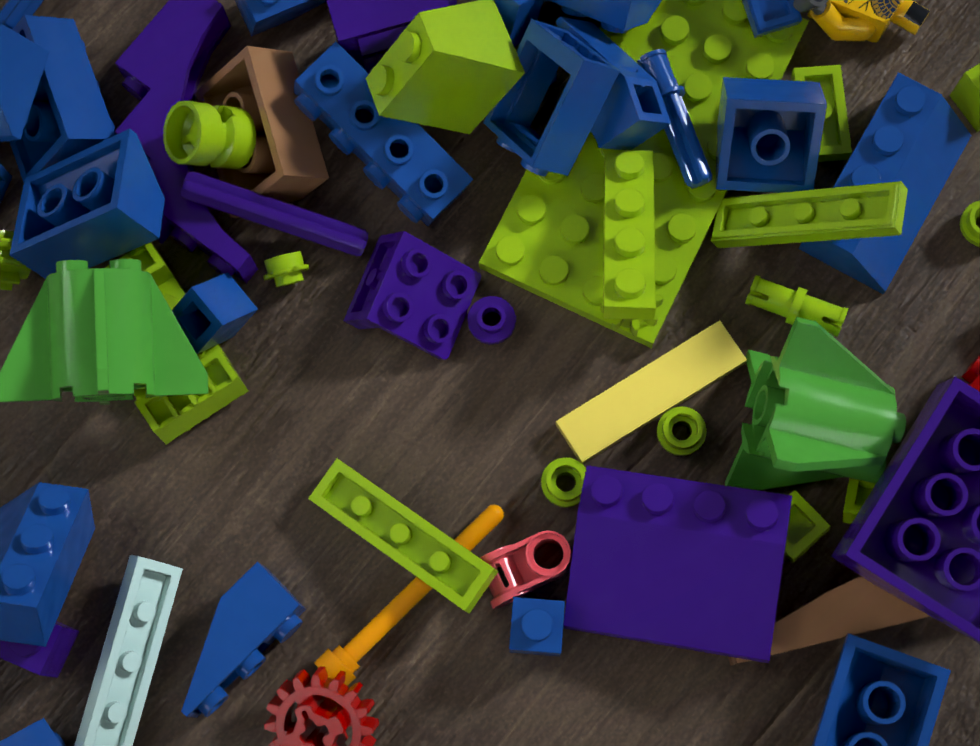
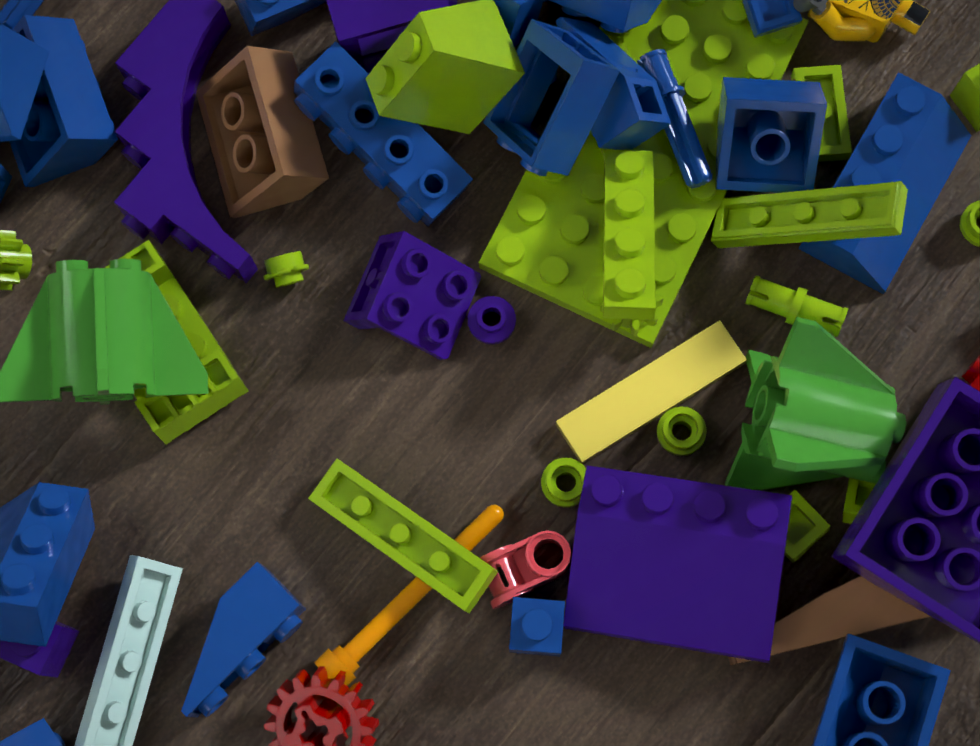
blue slope [9,128,165,279] -> none
lime wheel [163,101,256,169] -> none
blue brick [172,272,258,354] -> none
dark purple axle [181,171,368,257] -> none

